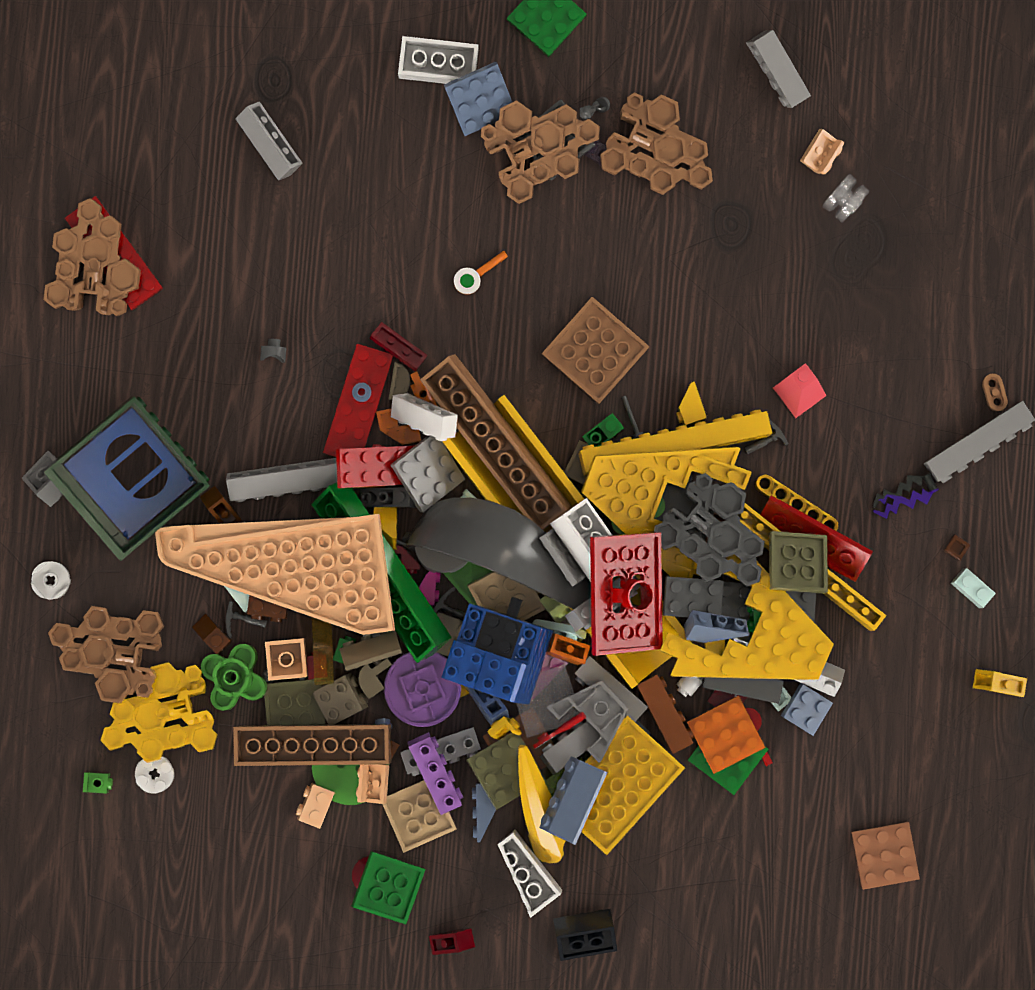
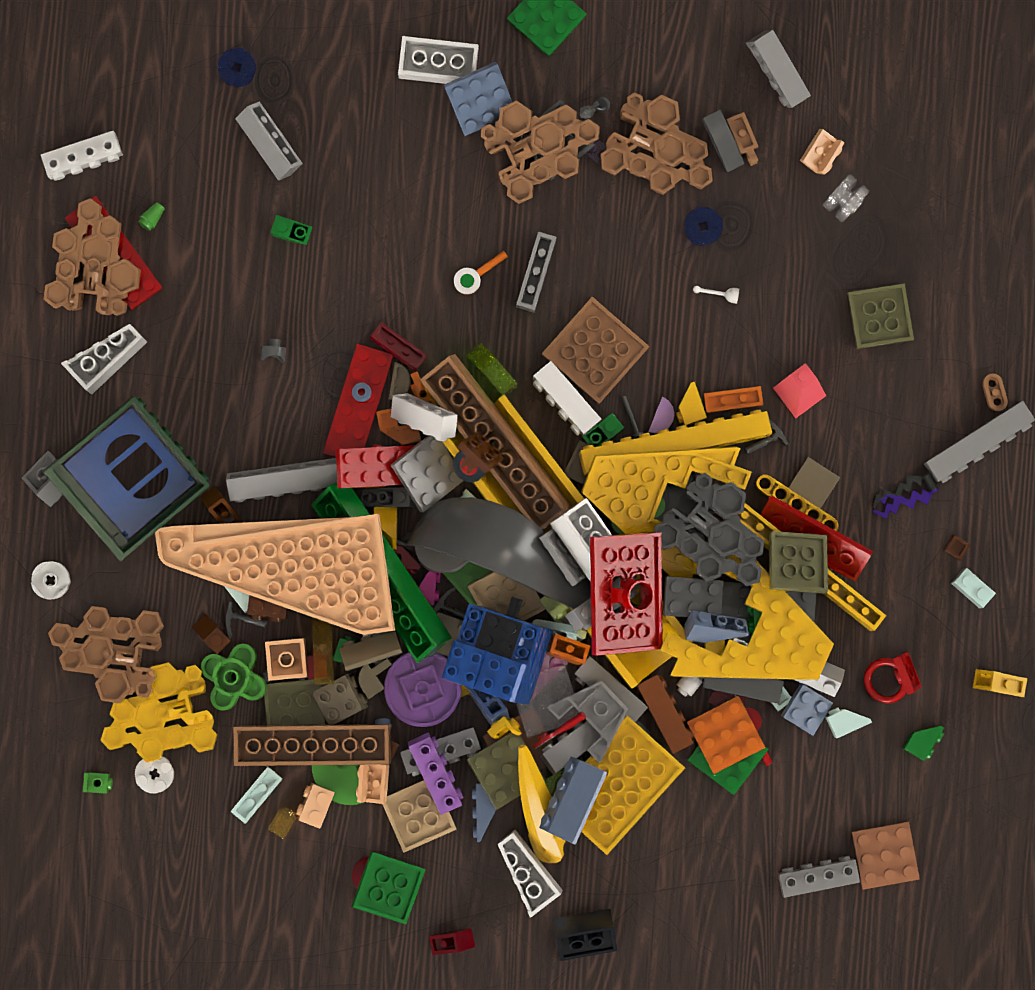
none -> white brick [41,131,123,181]
none -> white wedge [61,324,147,394]
none -> bright green cone [138,202,165,231]
none -> clear blue plate [218,48,256,87]
none -> light aqua plate [231,766,283,824]
none -> clear yellow brick [268,807,297,839]
none -> green slope [270,215,313,245]
none -> reddish brown plate [453,432,504,482]
none -> clear neon green brick [465,343,517,397]
none -> light grey brick [516,232,557,313]
none -> white brick [533,361,601,436]
none -> lavender tile [648,397,674,434]
none -> clear blue plate [684,207,722,246]
none -> white hinge [693,286,739,304]
none -> dark grey slope [702,110,744,173]
none -> orange plate [703,386,763,413]
none -> medium nougat plate [726,112,759,166]
none -> light grey brick [778,856,860,898]
none -> dark tan tile [788,457,840,509]
none -> light aqua slope [825,707,872,738]
none -> olive plate [847,283,914,349]
none -> red tile [864,651,922,704]
none -> green slope [902,726,944,761]

